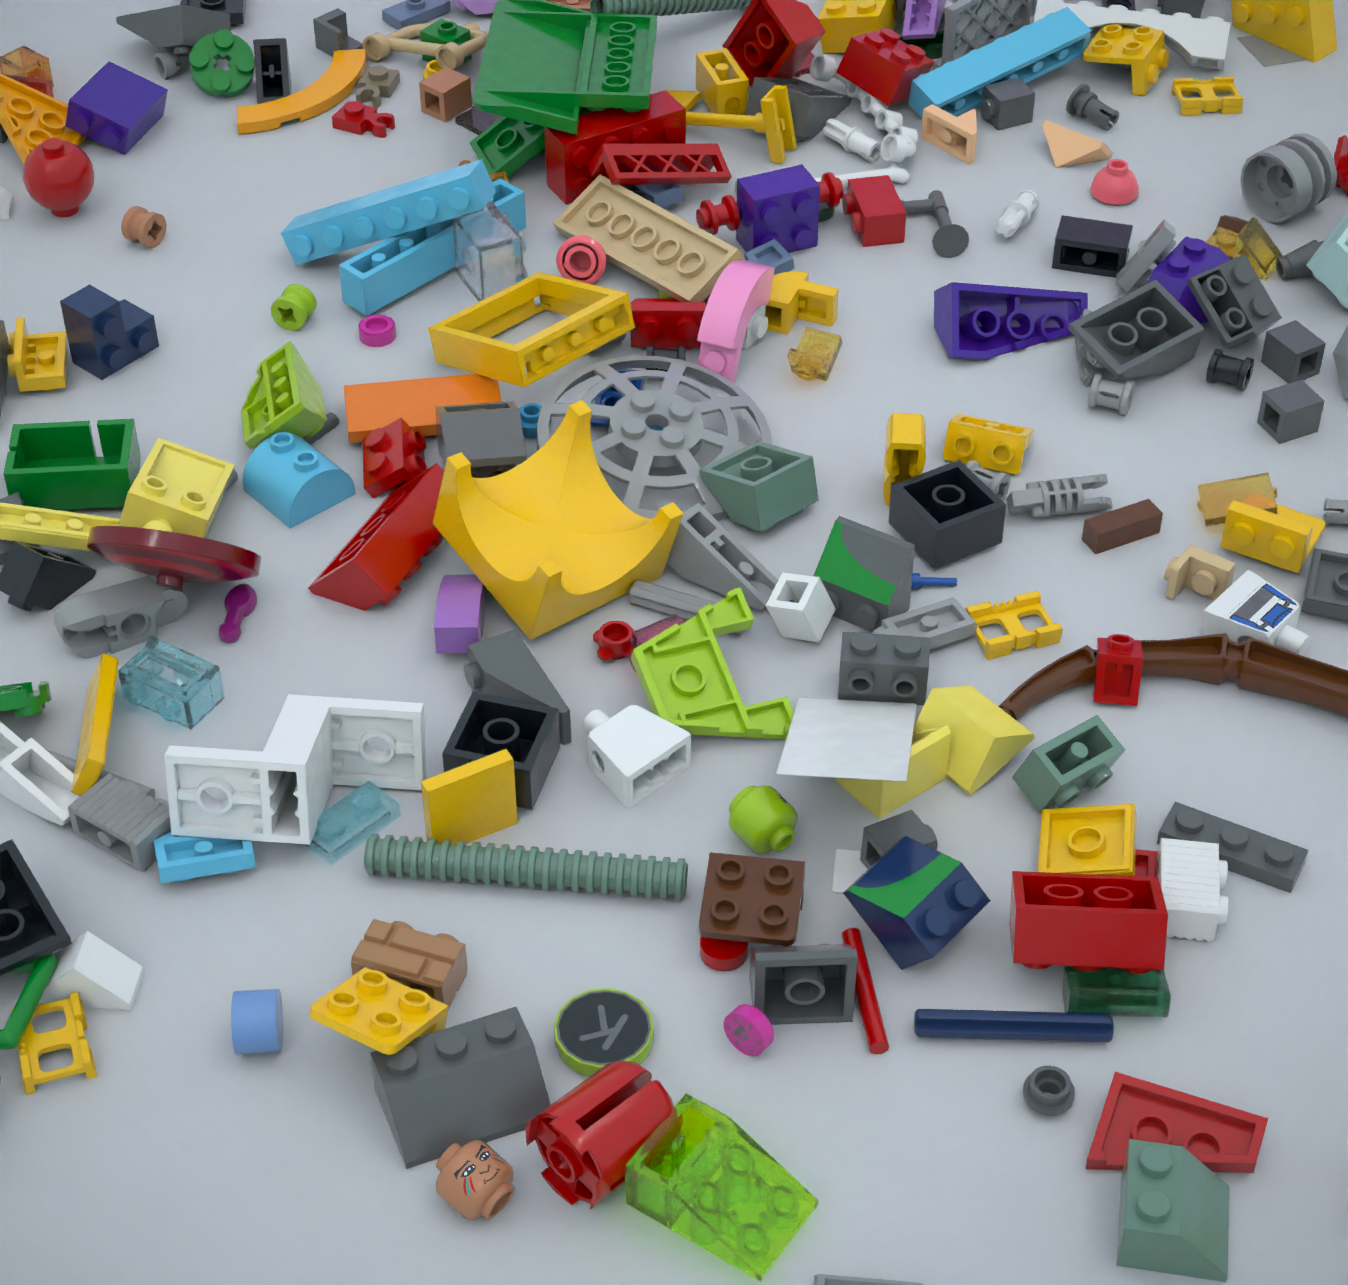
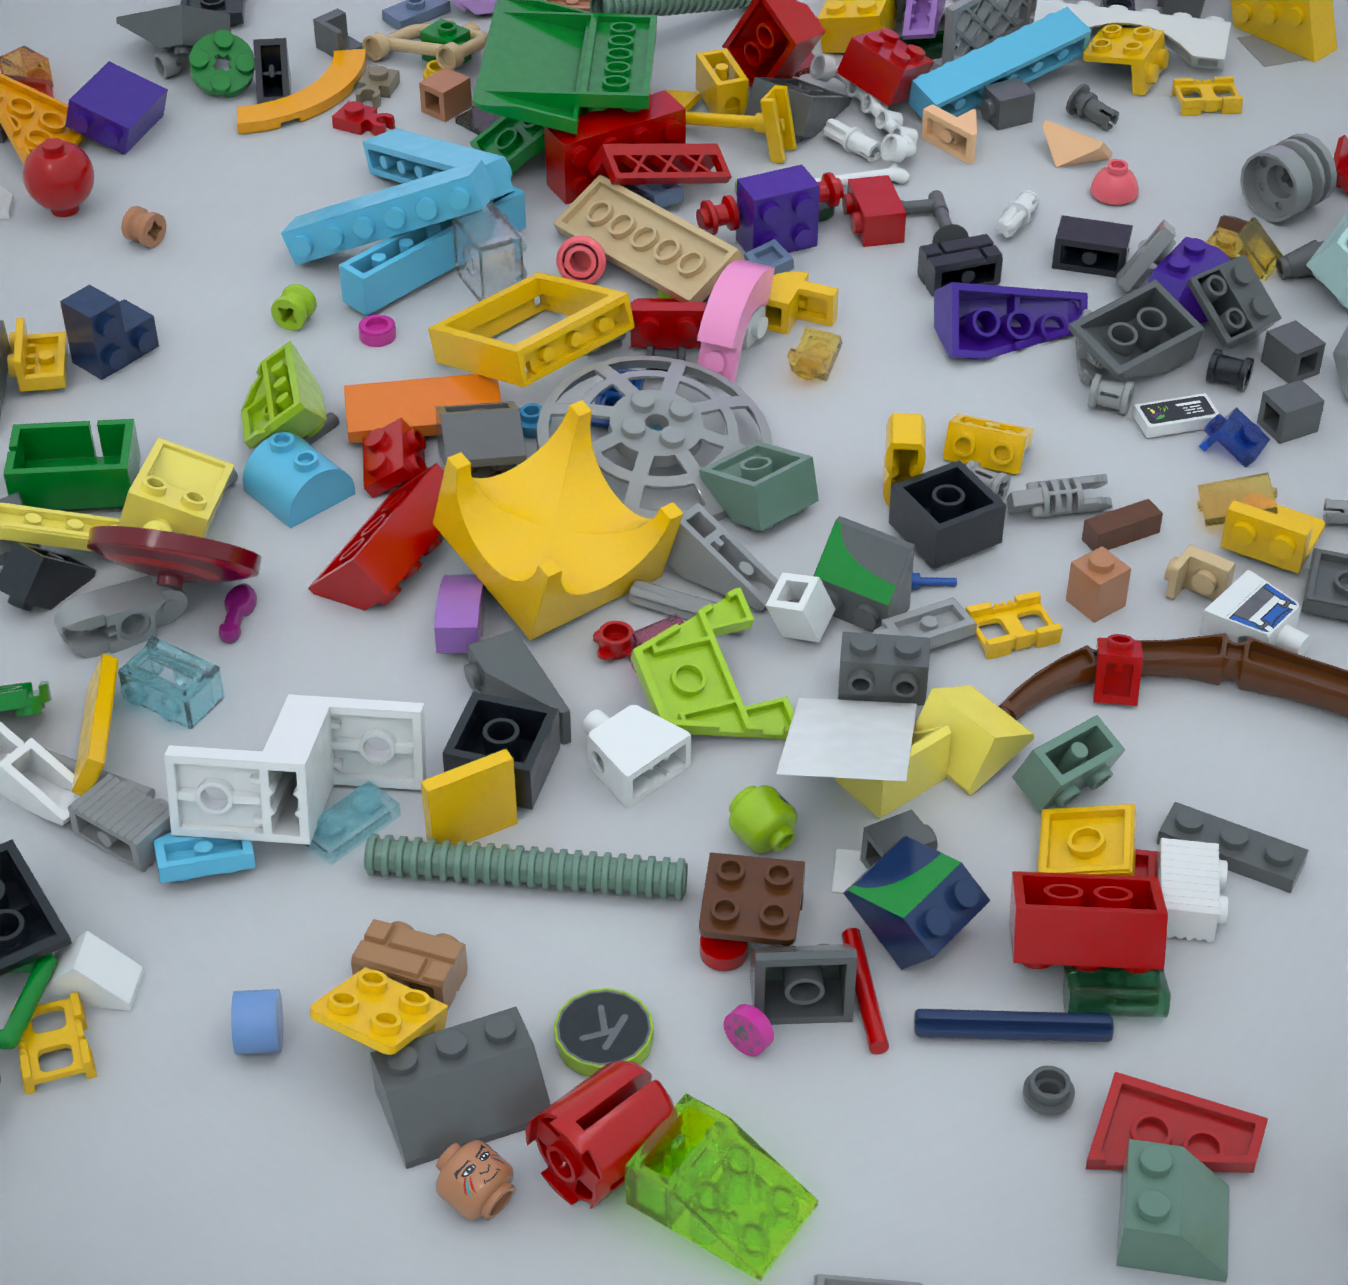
none -> medium azure brick [362,128,513,200]
none -> black brick [917,234,1003,297]
none -> nougat brick [1066,546,1131,623]
none -> tile [1132,393,1221,438]
none -> clear blue bracket [1199,407,1270,468]

